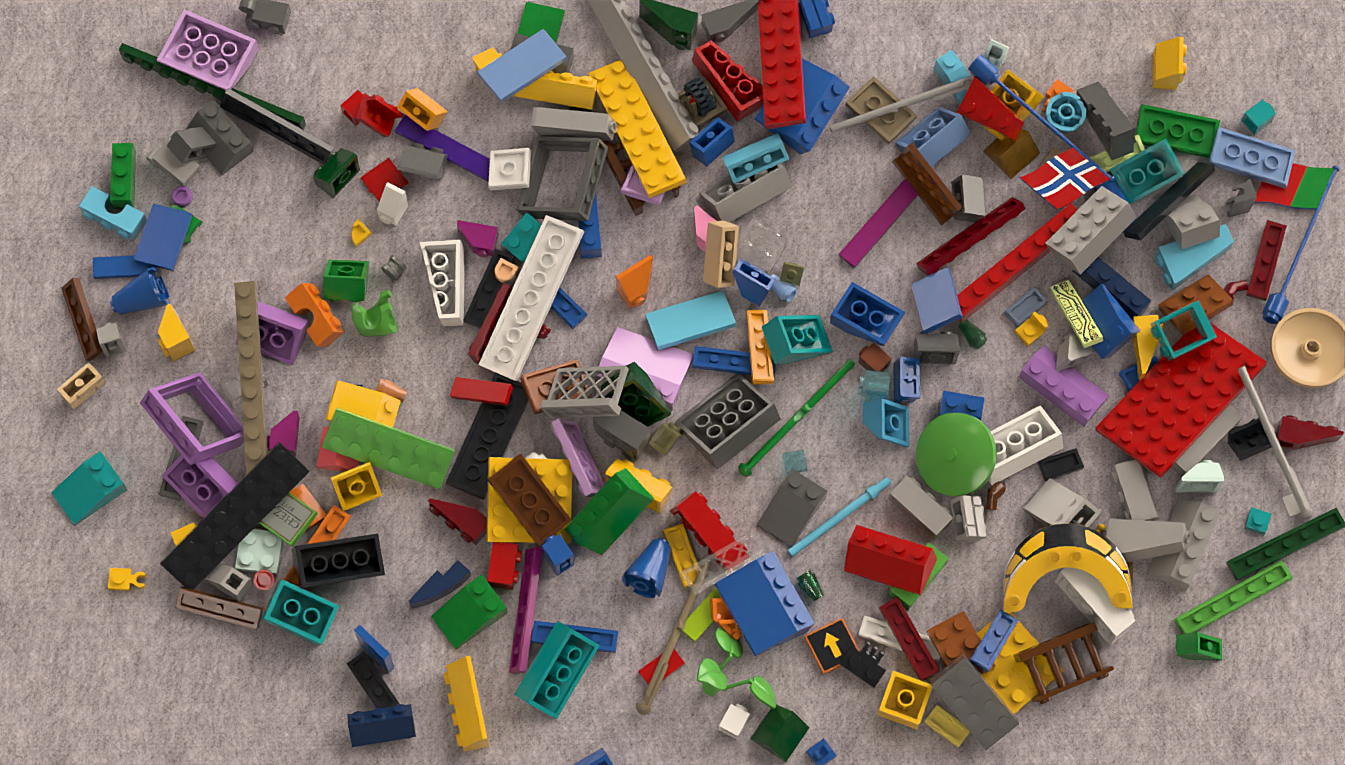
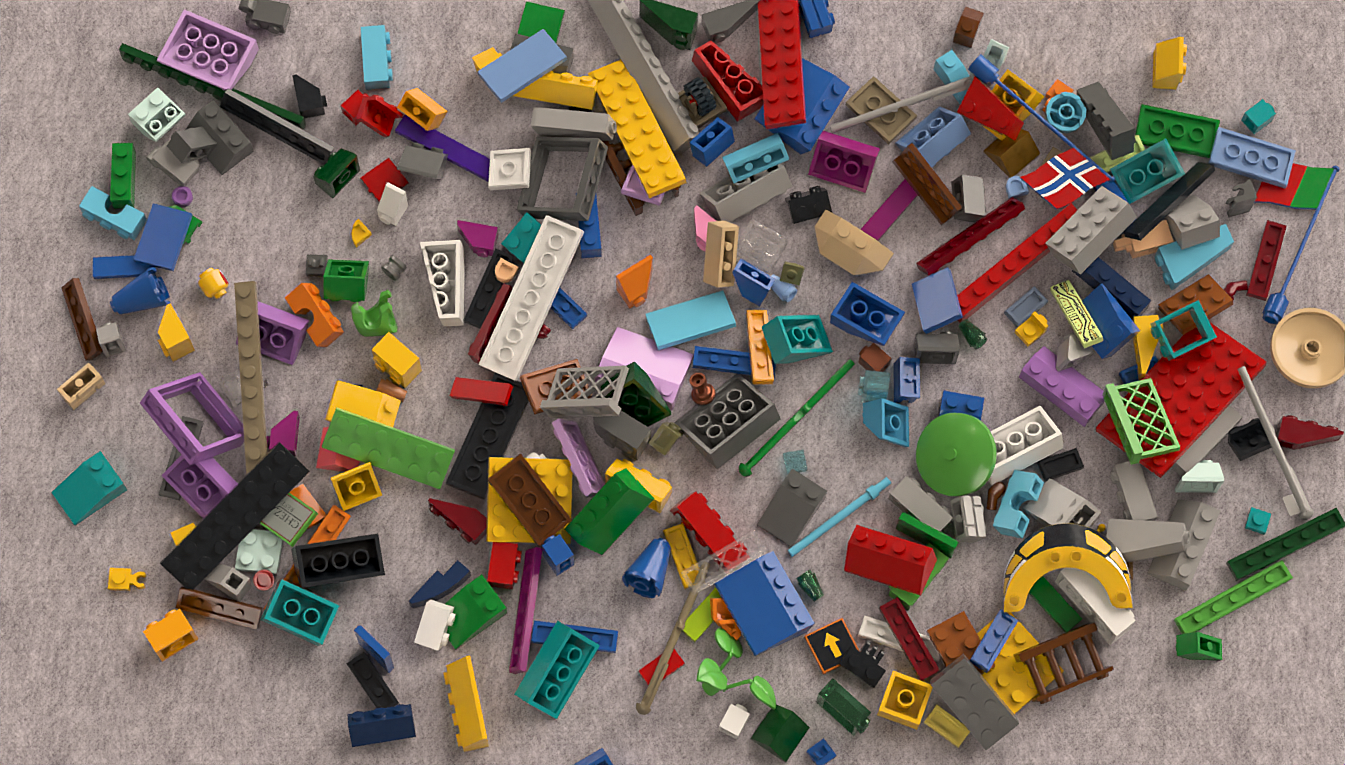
none -> light aqua slope [128,87,186,142]
none -> light orange brick [143,609,198,662]
none -> yellow head [198,268,229,299]
none -> black slope [292,74,328,119]
none -> dark grey tile [306,254,328,277]
none -> medium azure brick [361,25,393,90]
none -> yellow brick [372,332,422,388]
none -> white brick [414,599,456,650]
none -> copper piece [689,372,716,405]
none -> black bracket [785,186,832,224]
none -> magenta slope [808,131,880,193]
none -> tan wedge [815,210,894,276]
none -> clear green window [816,678,871,736]
none -> green tile [896,512,958,559]
none -> reddish brown slope [953,6,984,48]
none -> medium azure arch [993,470,1044,539]
none -> light blue tile [1005,176,1029,199]
none -> green tile [1029,576,1082,633]
none -> bright green fence [1102,378,1180,465]
none -> light nougat hinge [1113,220,1174,259]

